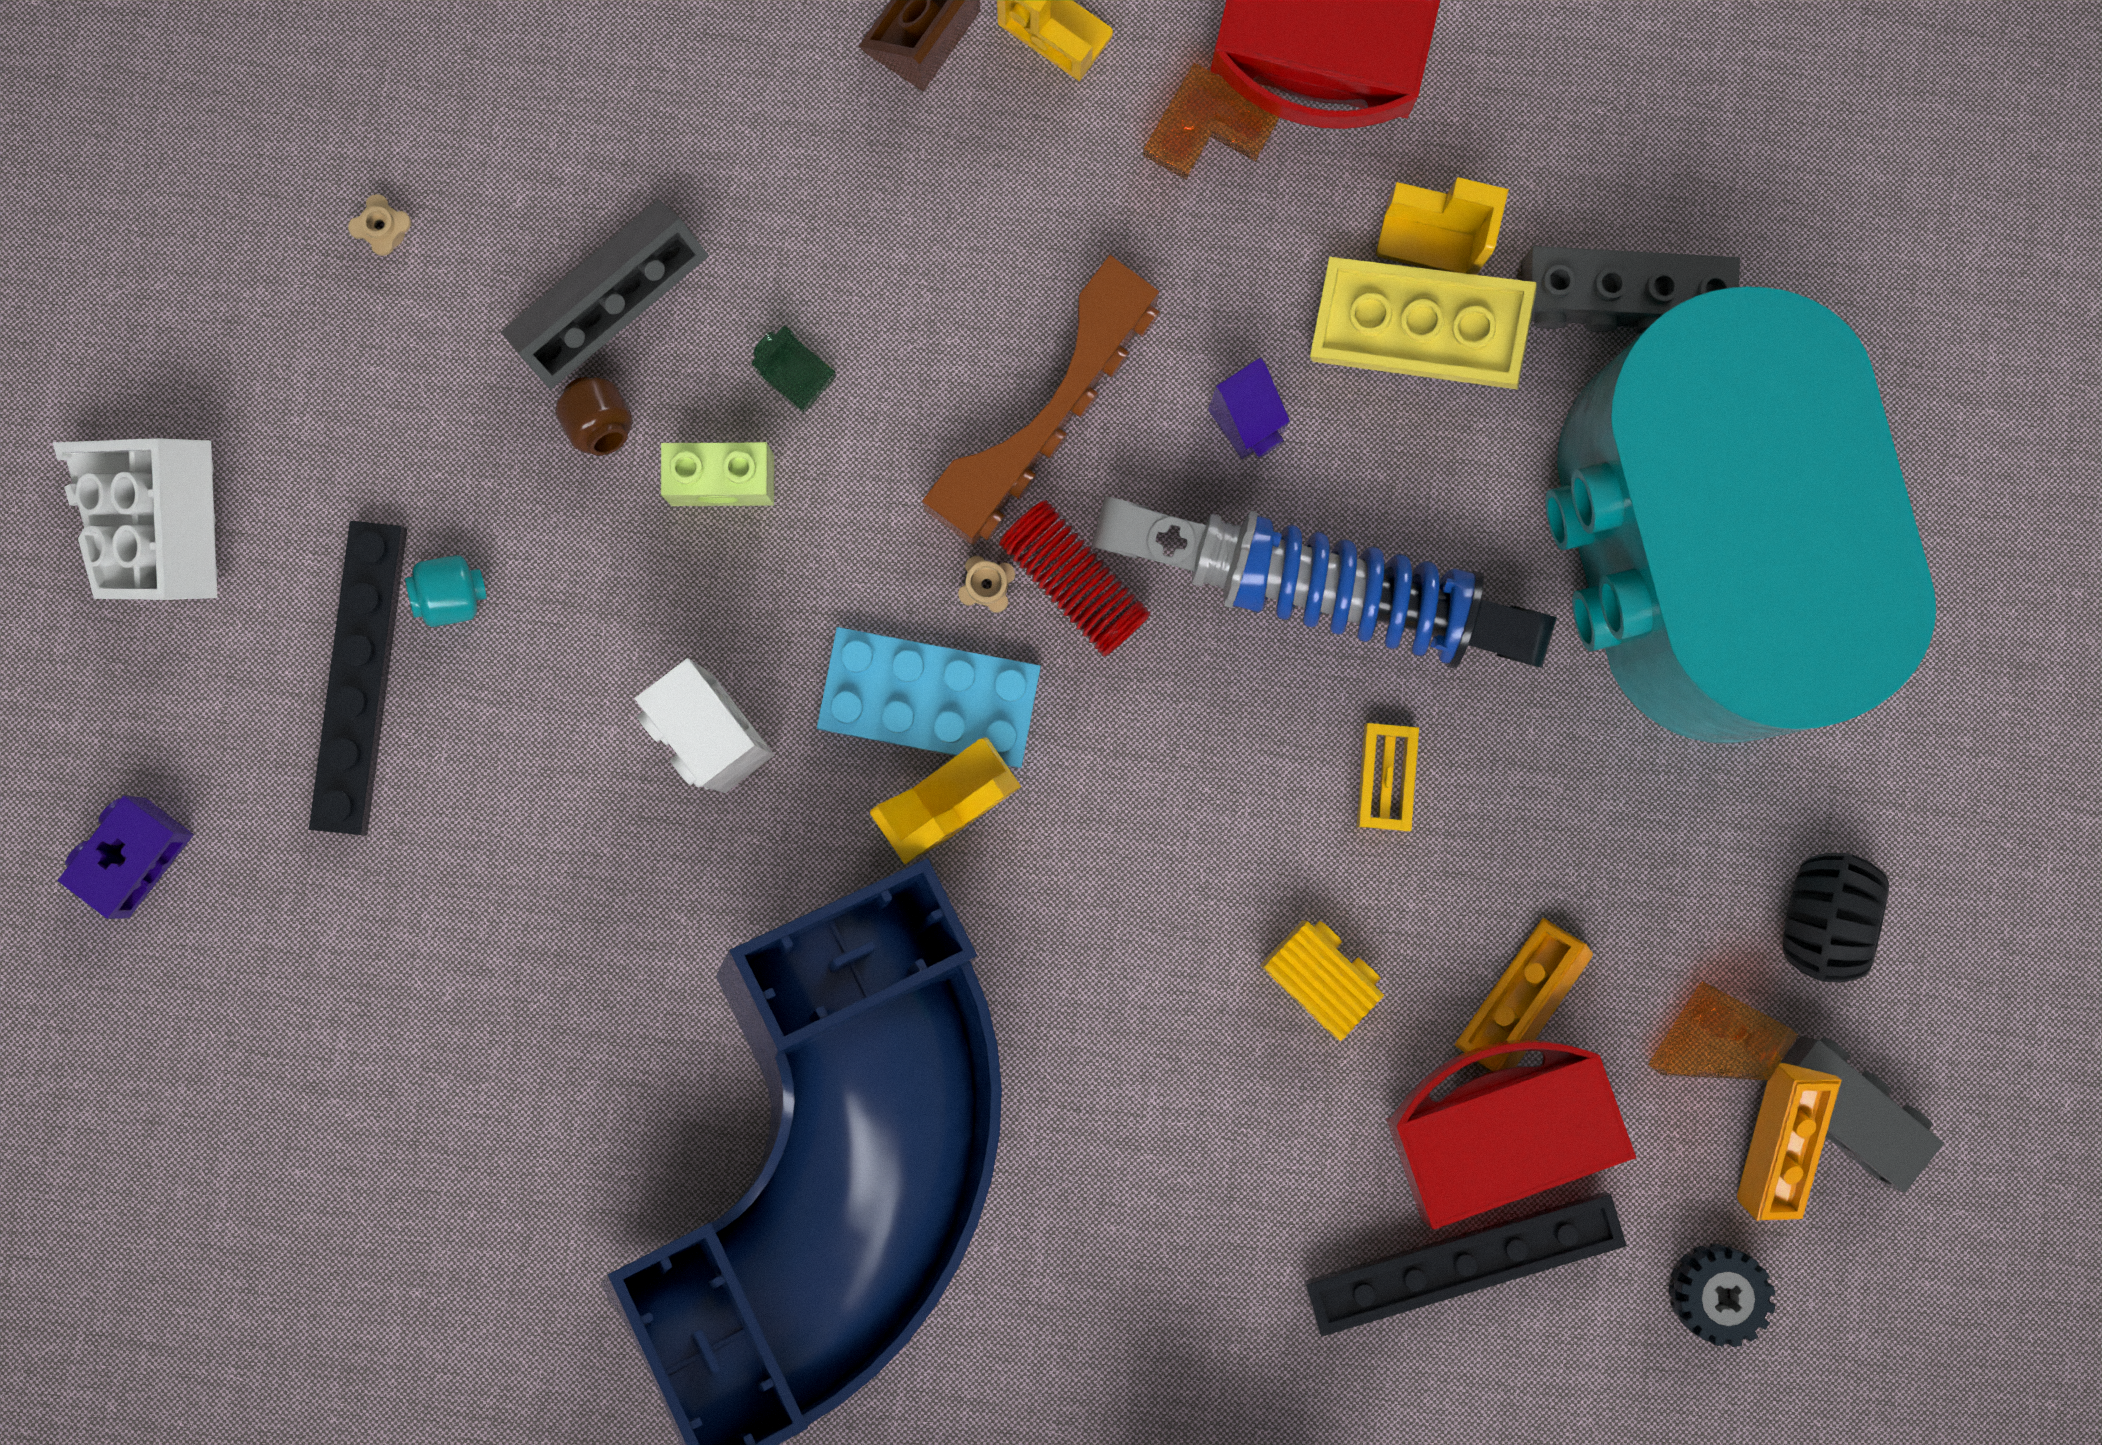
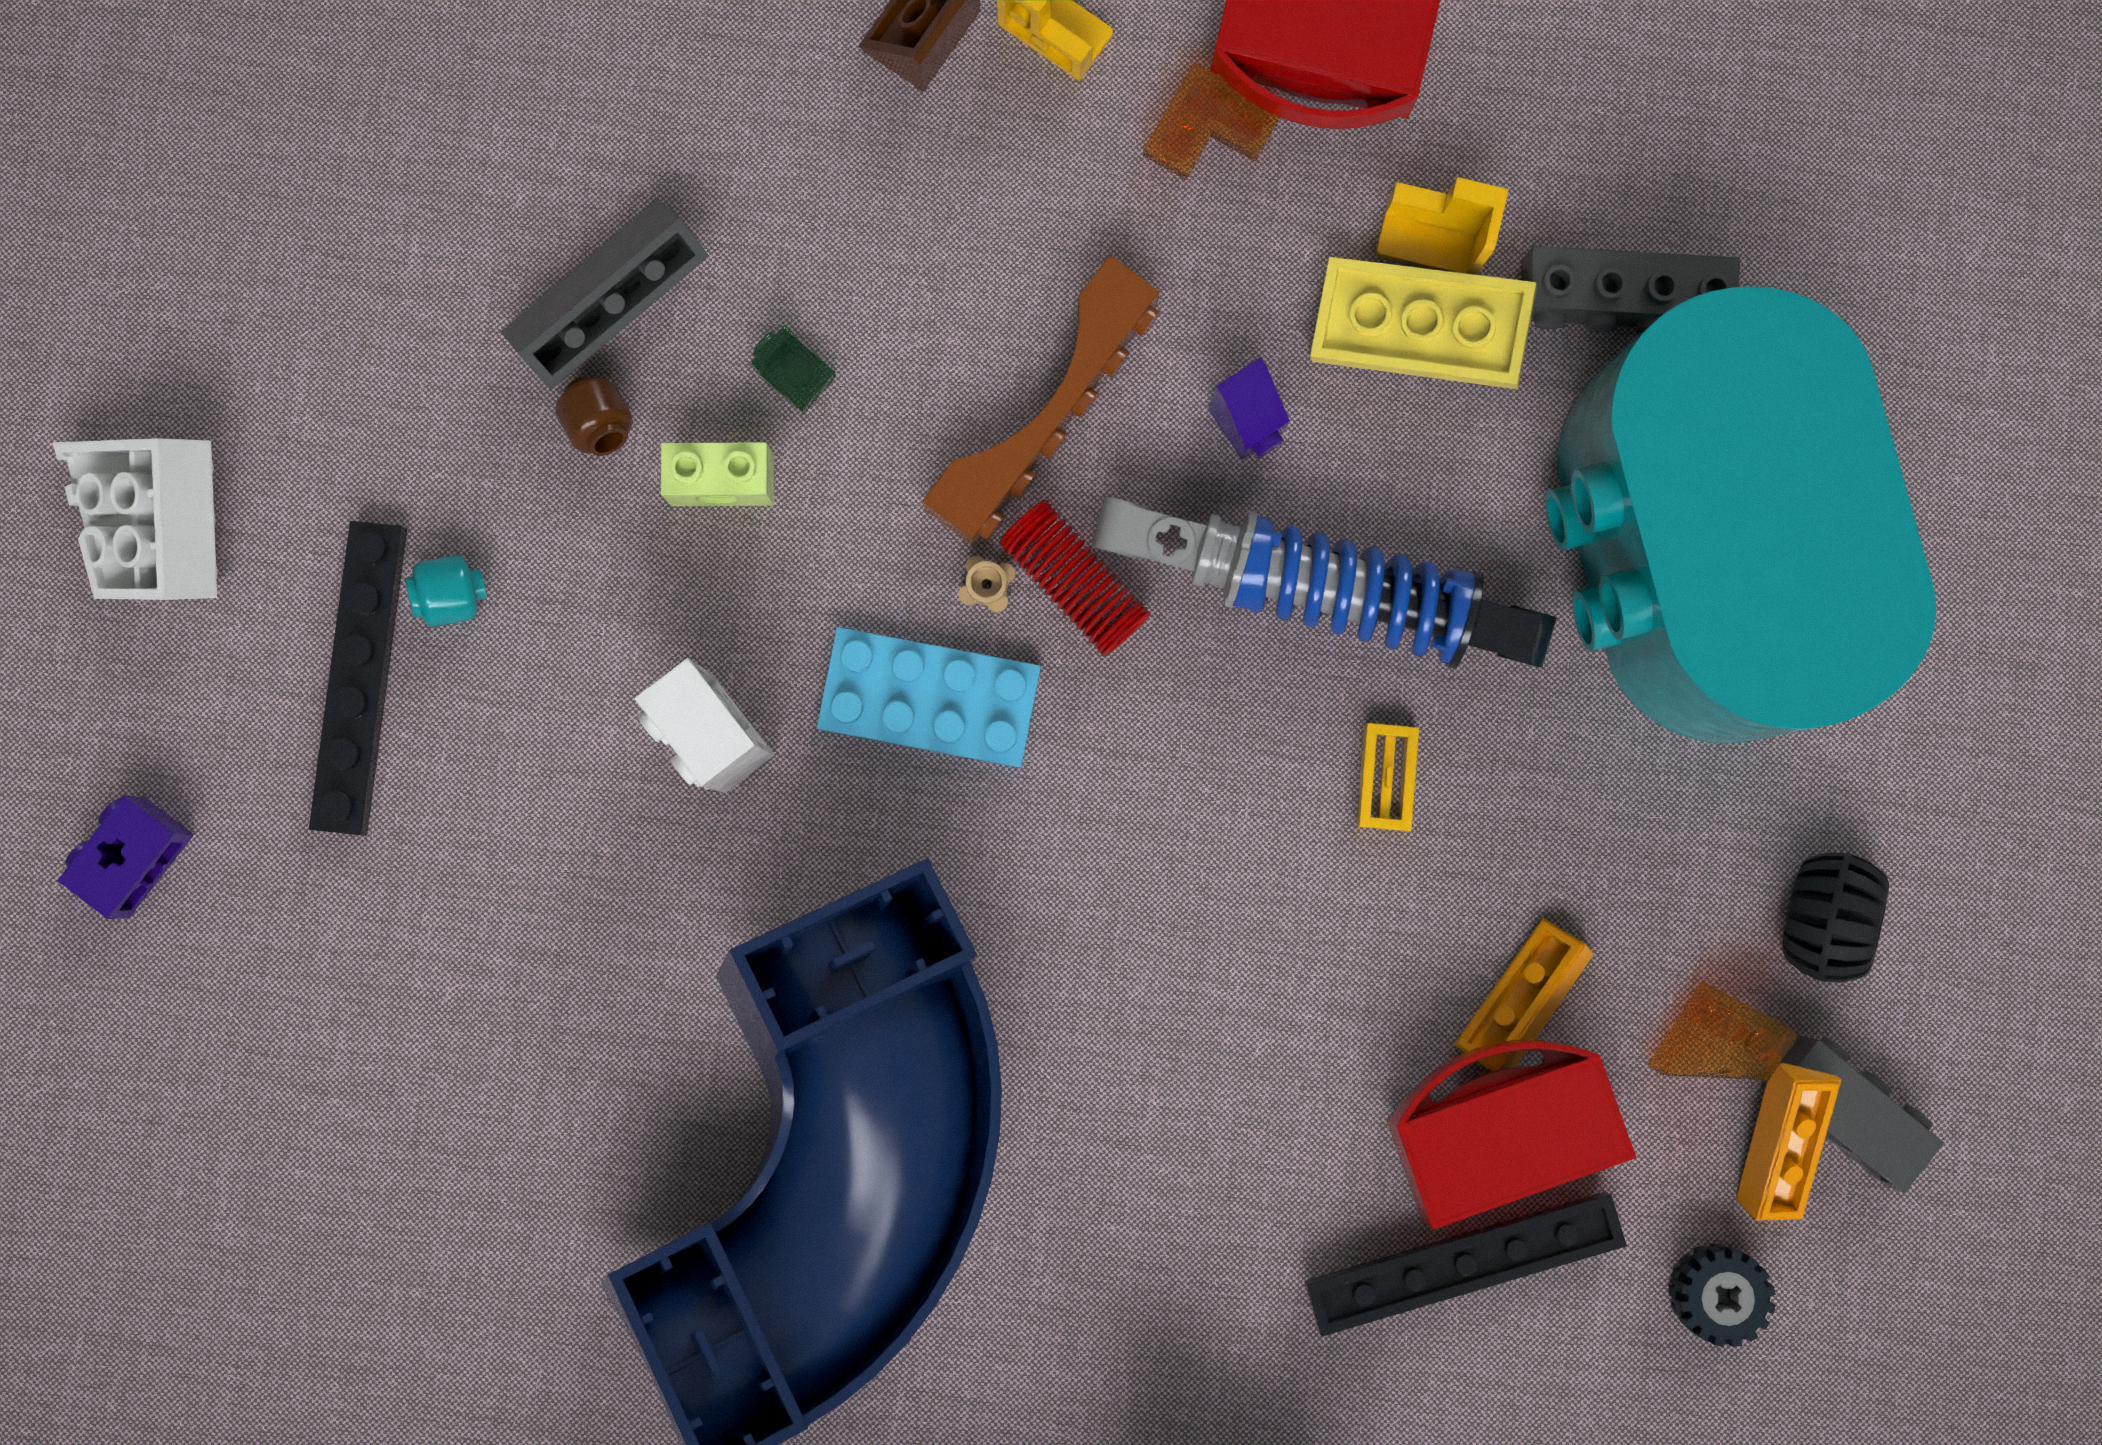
tan plate [348,194,411,256] -> none
yellow panel [870,737,1021,864] -> none
yellow brick [1259,920,1384,1041] -> none

